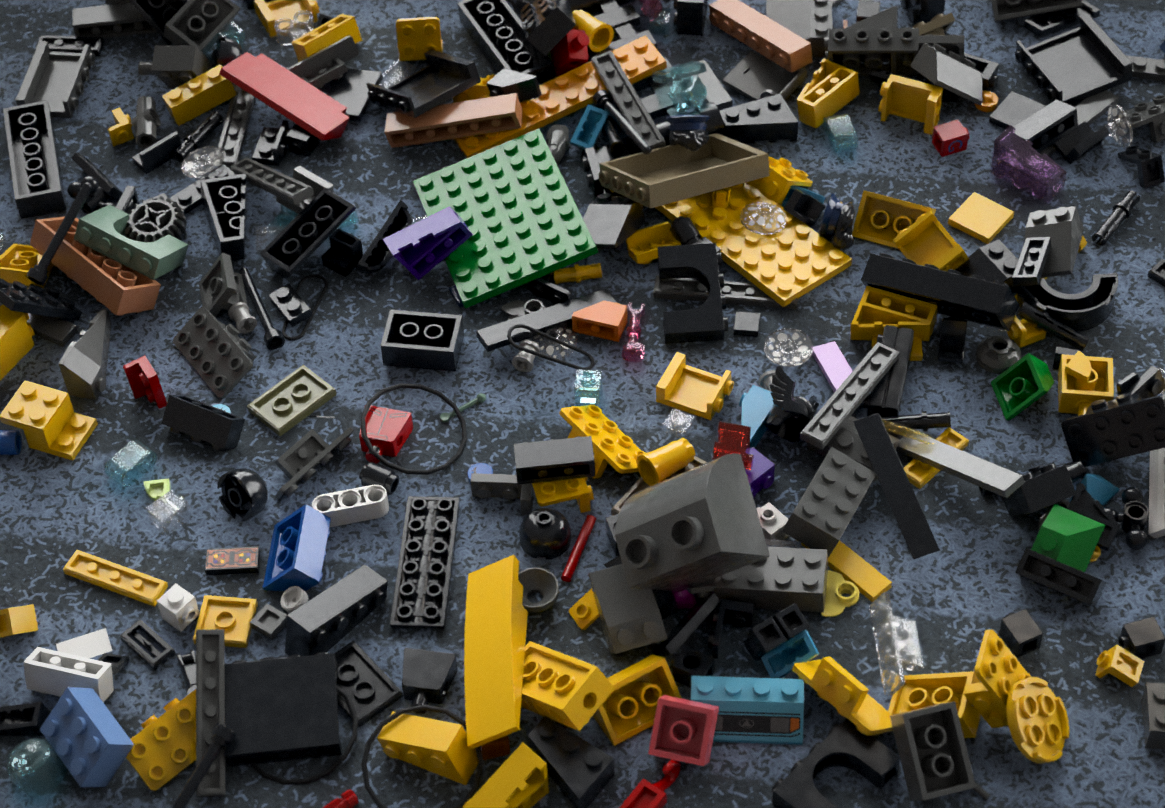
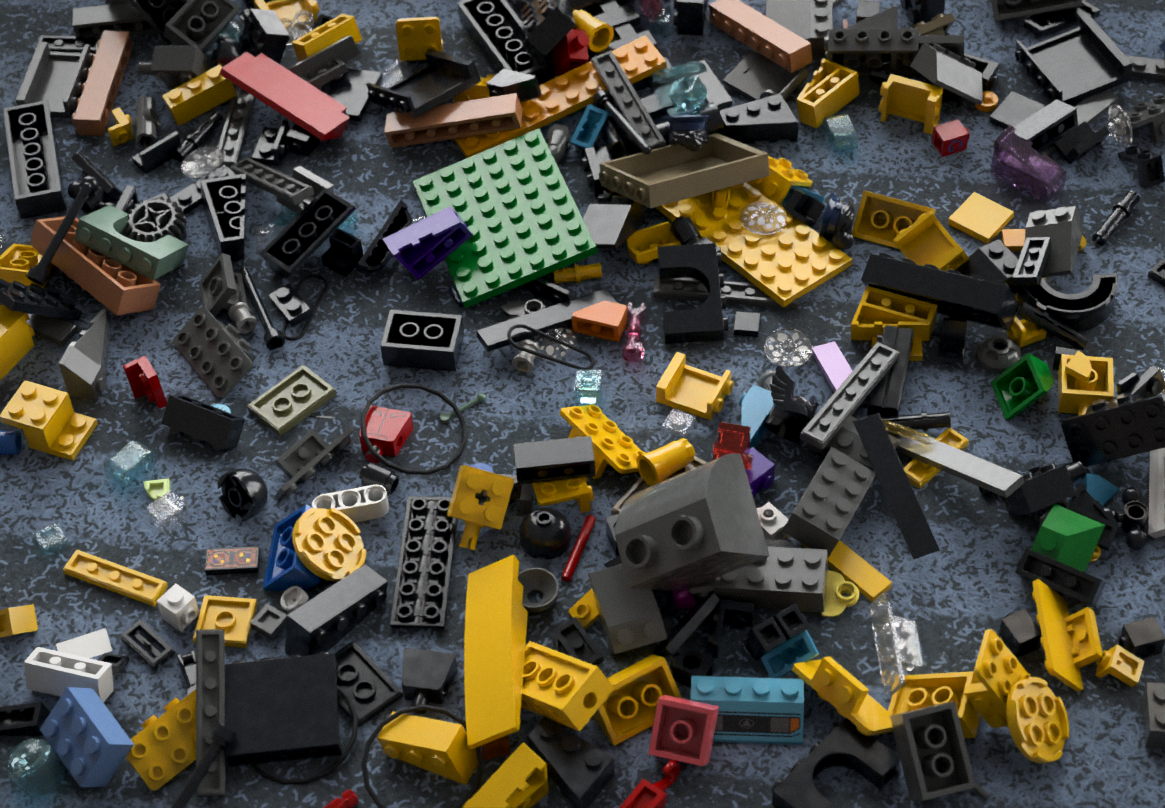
none -> clear light blue tile [34,522,69,555]
none -> nougat brick [72,31,133,136]
none -> black brick [238,9,290,64]
none -> yellow tile [292,508,366,581]
none -> yellow brick [447,465,515,550]
none -> black wing [552,617,605,666]
none -> light orange tile [1001,229,1026,252]
none -> yellow bracket [1032,579,1103,692]

